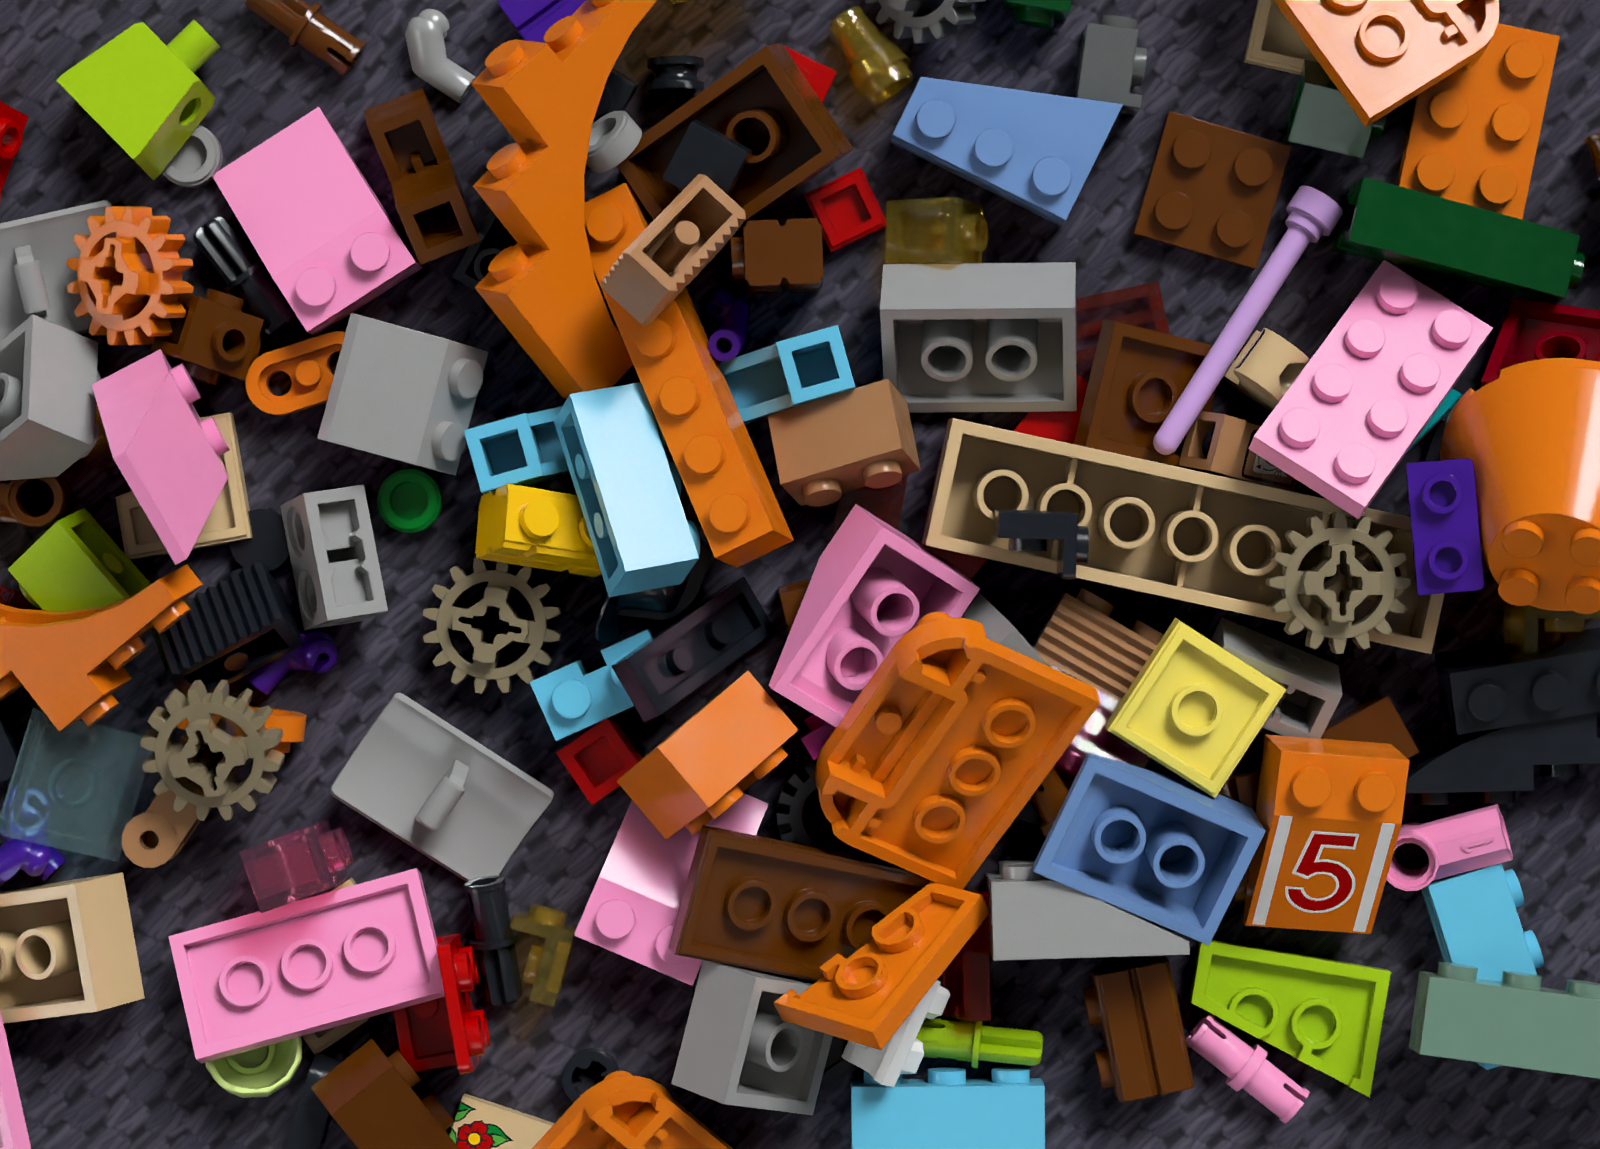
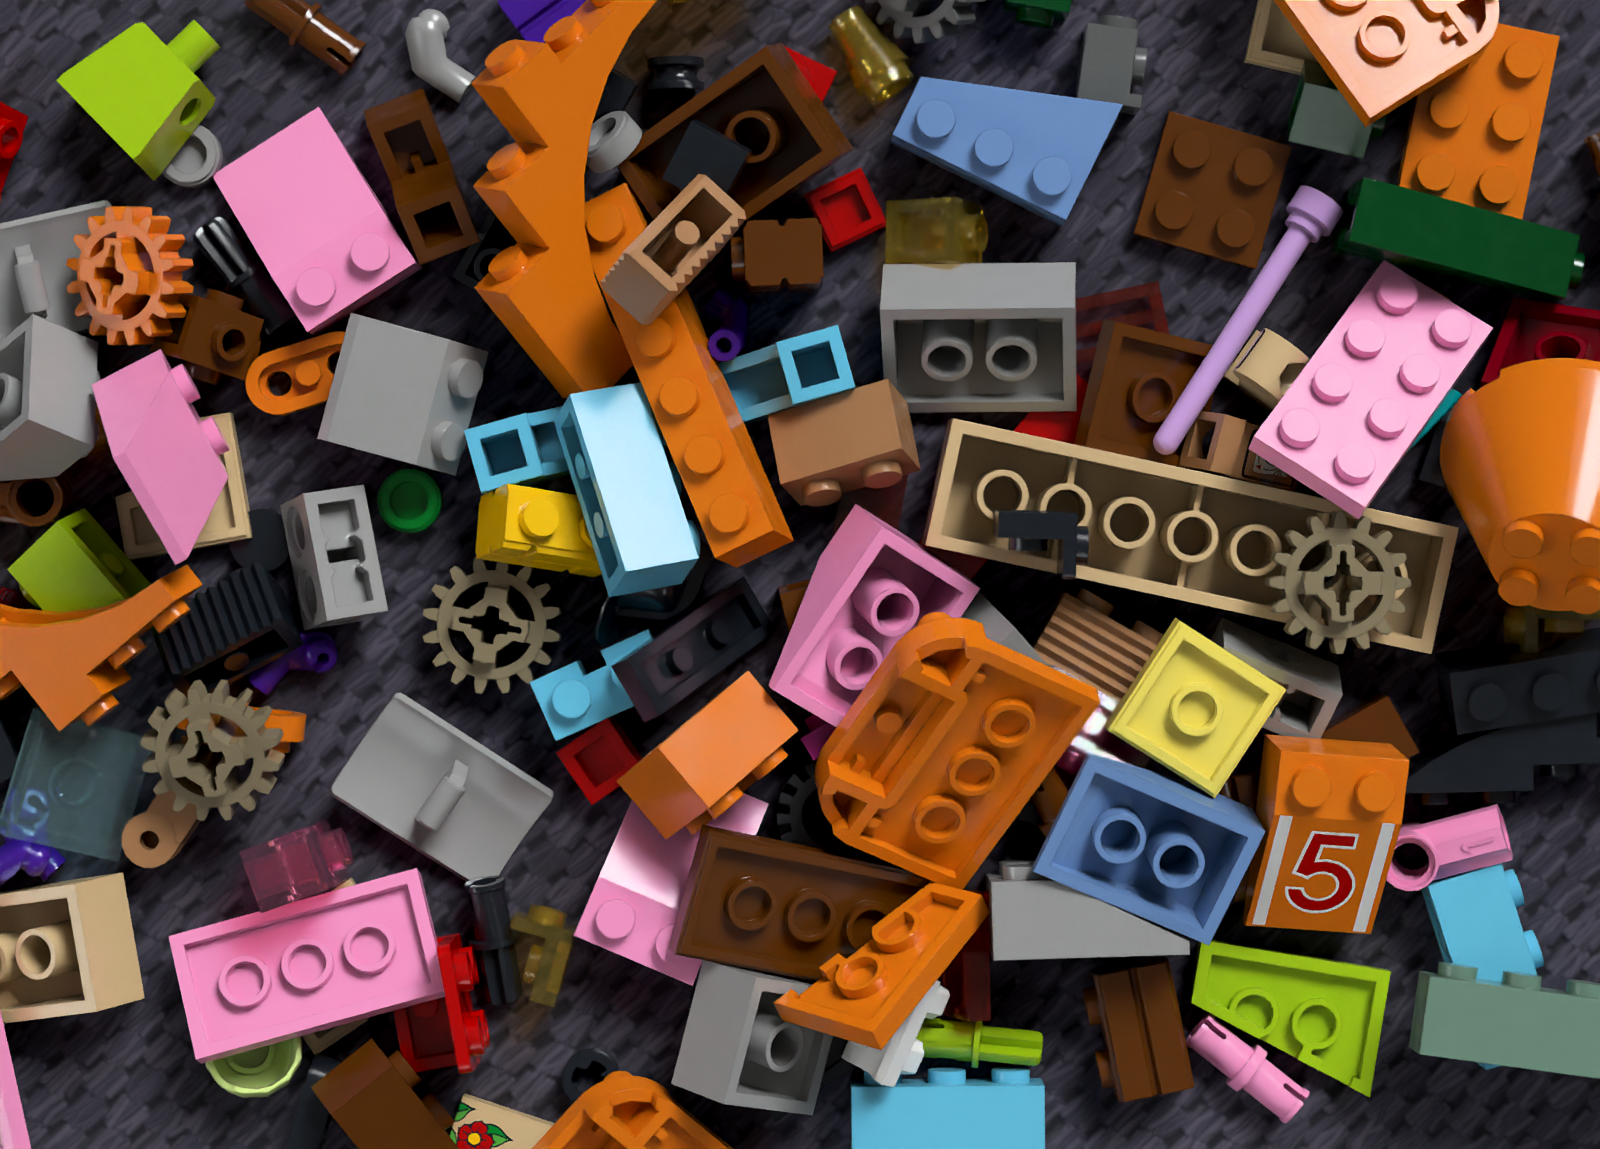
dark purple bracket [1405,458,1484,595] -> none

